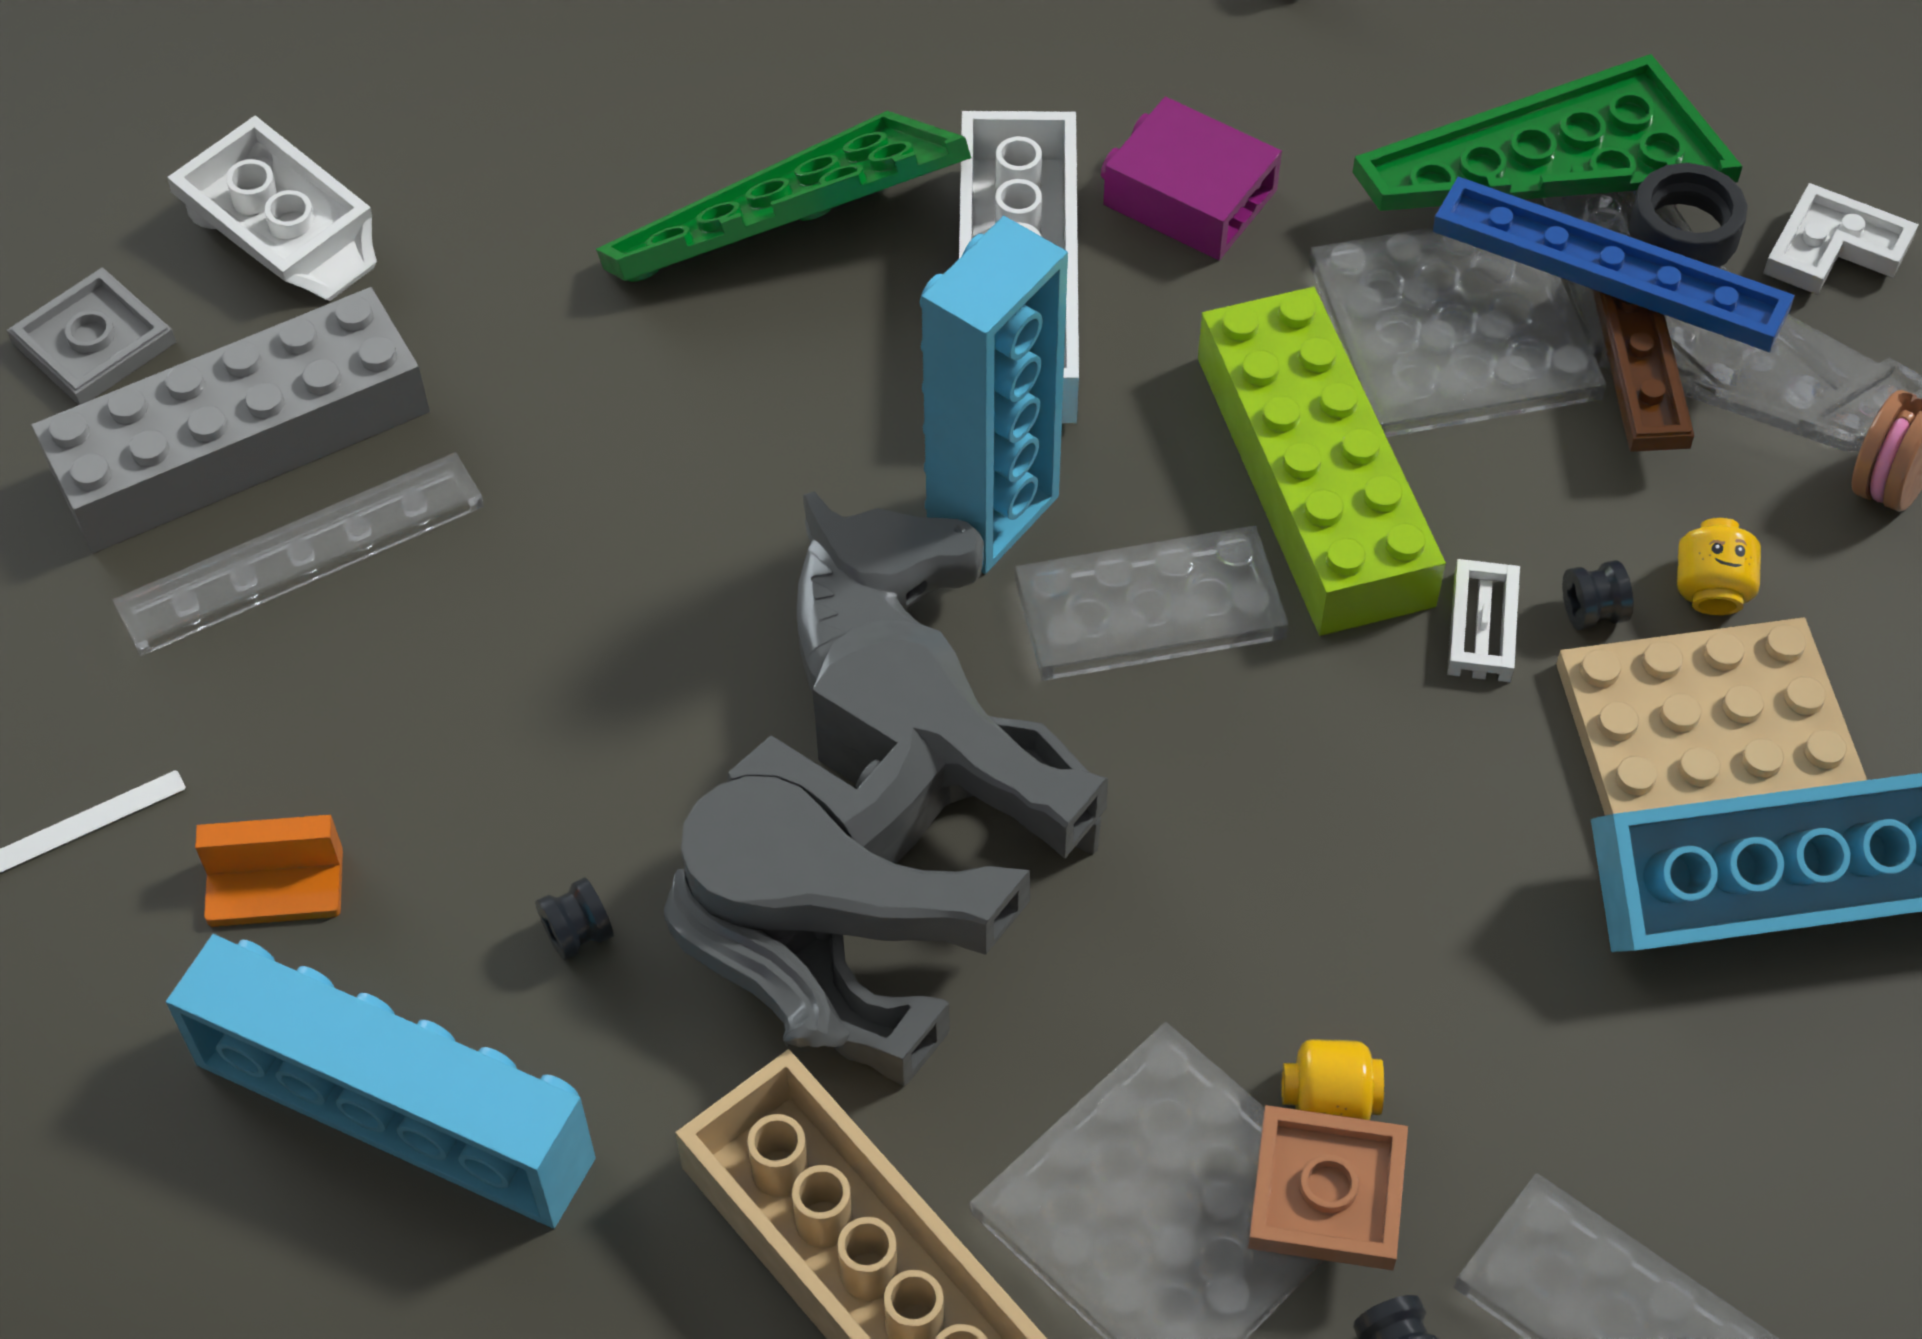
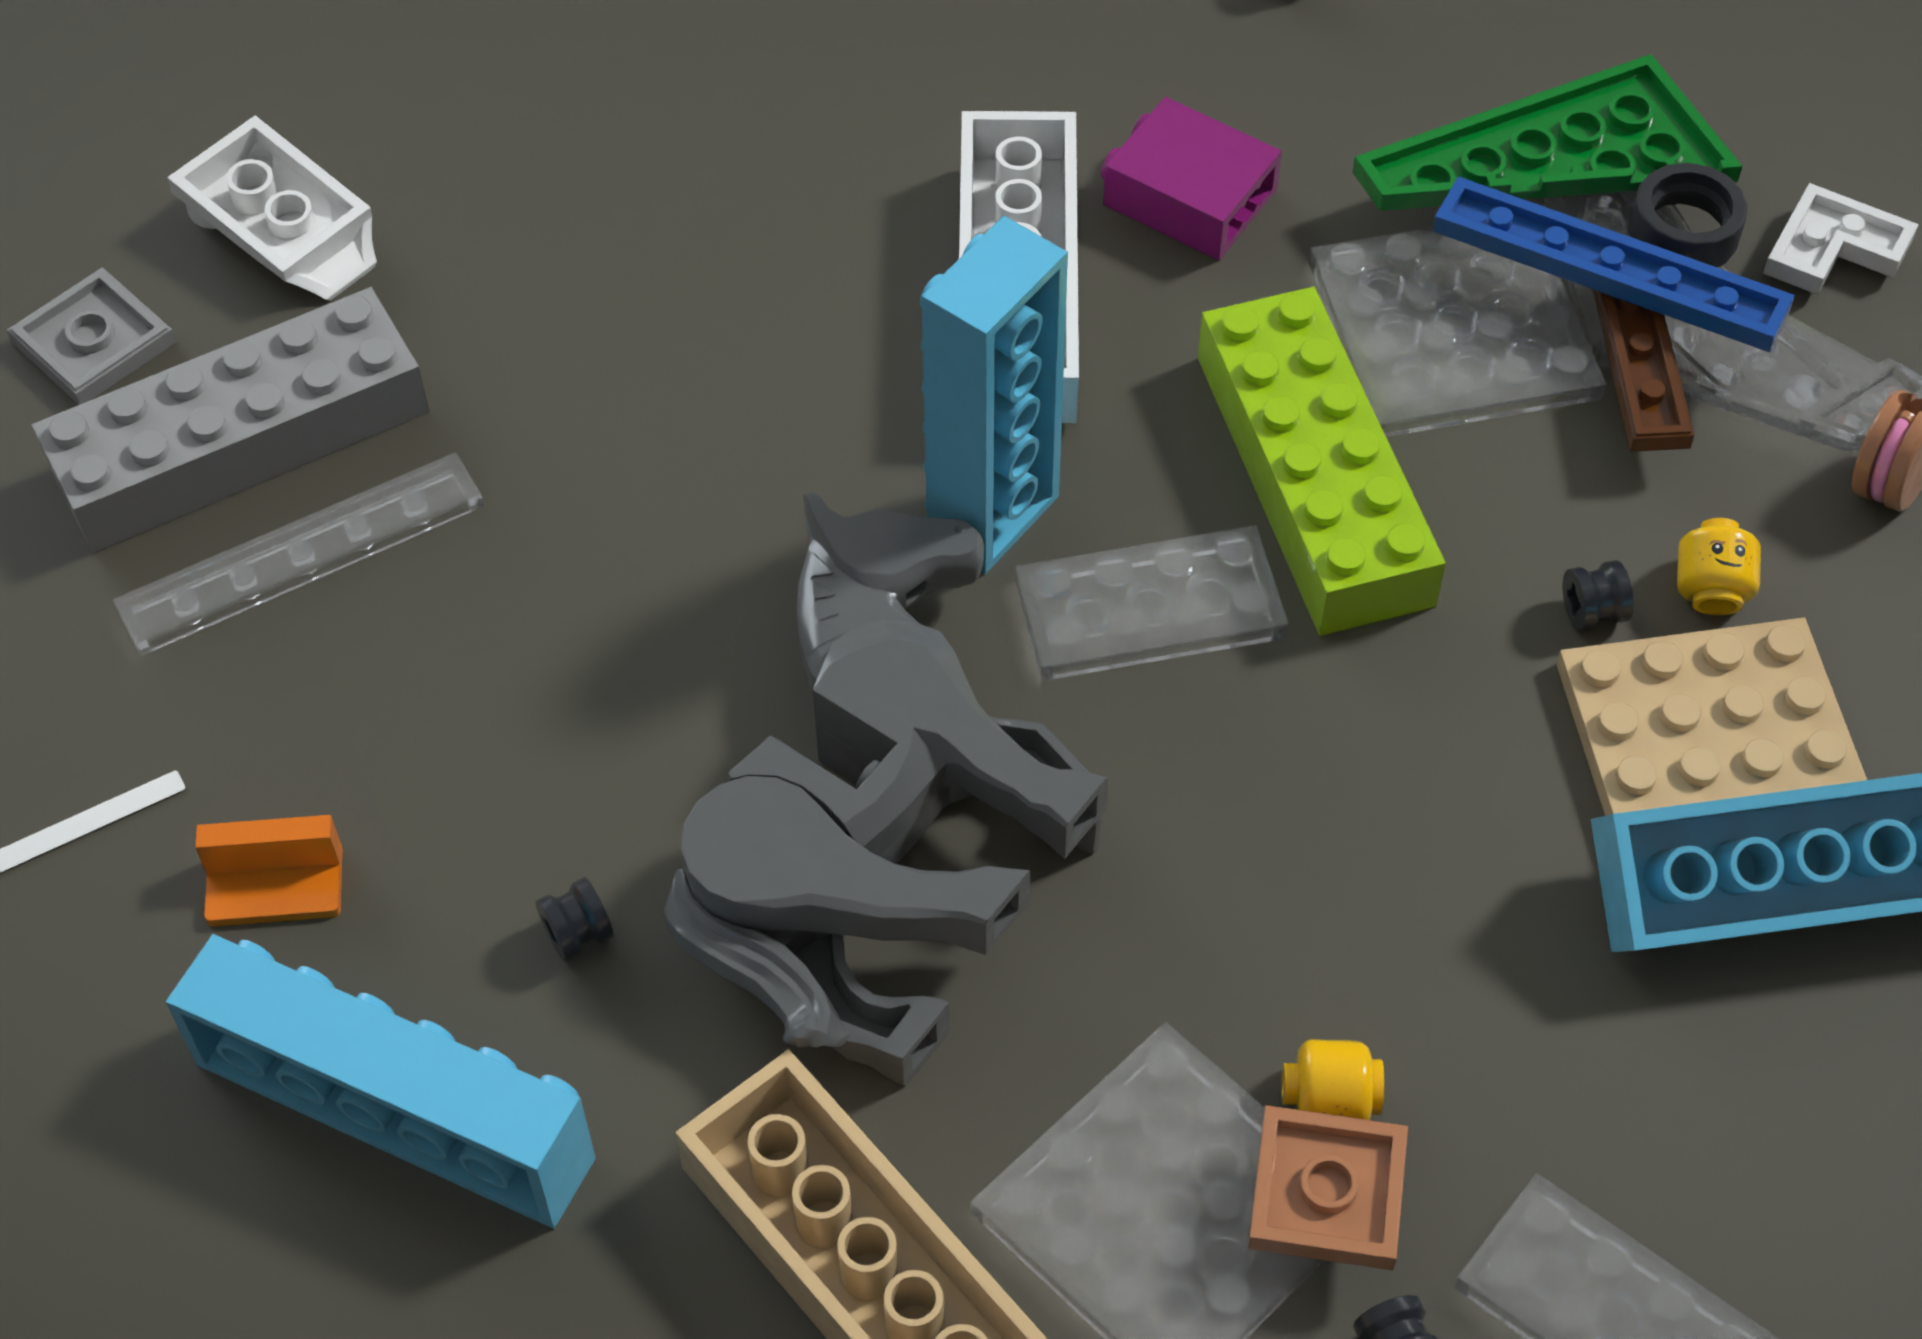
green wing [596,111,972,282] -> none
white tile [1447,559,1520,682] -> none

